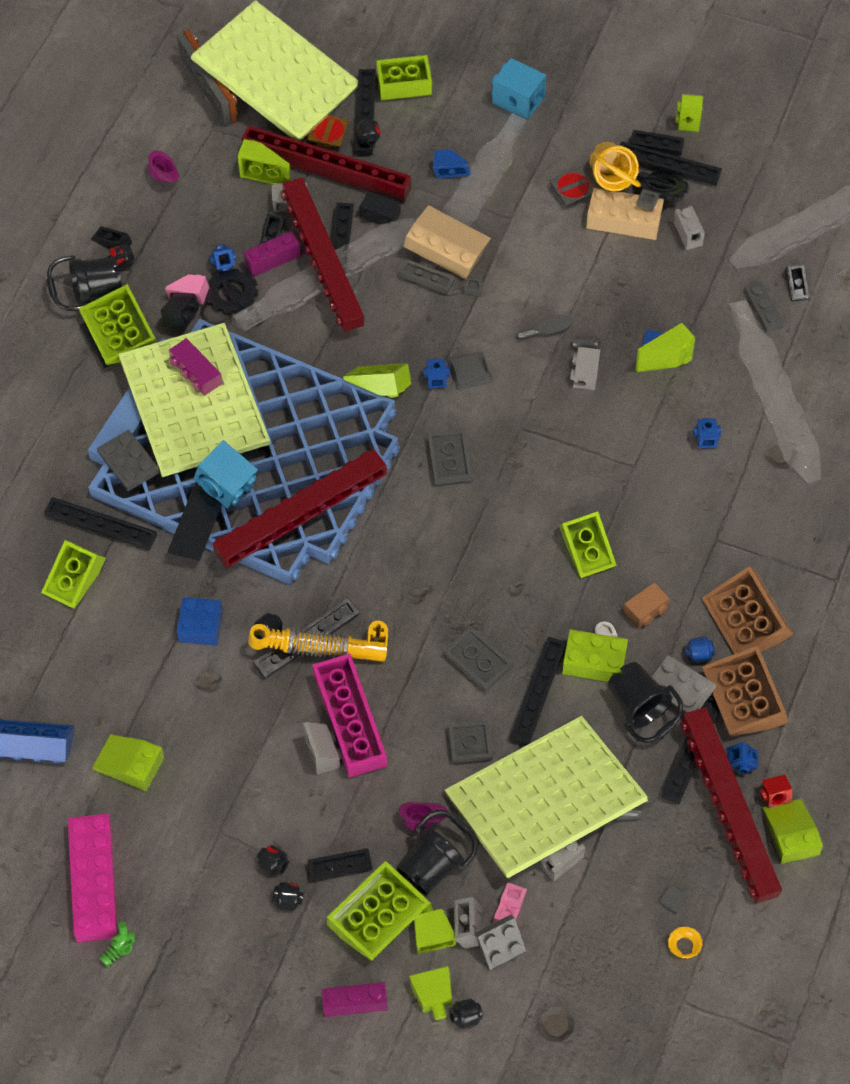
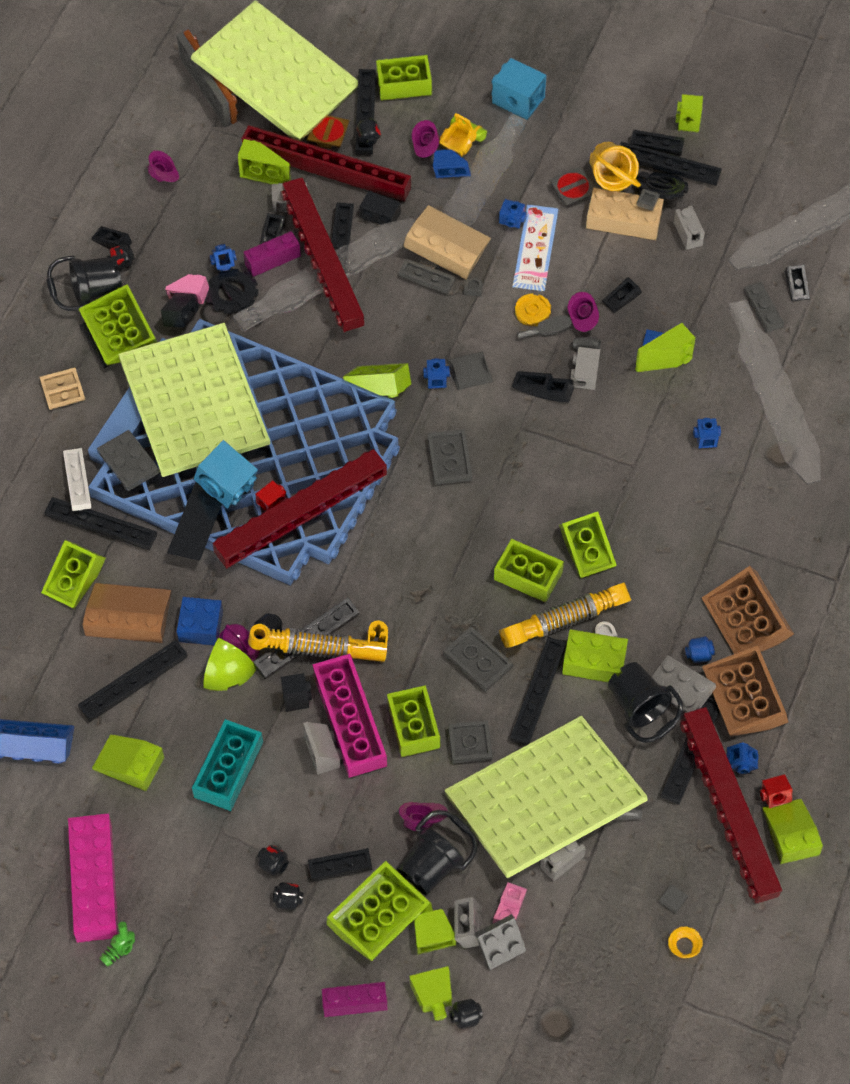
magenta brick [169,338,222,396] -> none
medium nougat brick [623,582,670,629] -> none
none -> tan slope [40,368,85,410]
none -> white plate [63,448,91,511]
none -> black plate [78,640,188,722]
none -> medium nougat slope [83,583,172,643]
none -> teal brick [192,719,263,811]
none -> lime brick [203,638,256,691]
none -> magenta piece [219,624,260,662]
none -> red brick [255,480,286,511]
none -> black brick [281,673,312,712]
none -> lime brick [387,685,440,757]
none -> magenta piece [412,120,439,158]
none -> yellow piece [439,113,487,157]
none -> lime brick [494,539,564,603]
none -> blue brick [499,199,527,228]
none -> yellow piece [499,582,631,648]
none -> black slope [512,371,574,403]
none -> sticker [513,205,558,291]
none -> yellow tile [515,294,551,326]
none -> magenta piece [568,292,599,332]
none -> black slope [602,277,642,313]

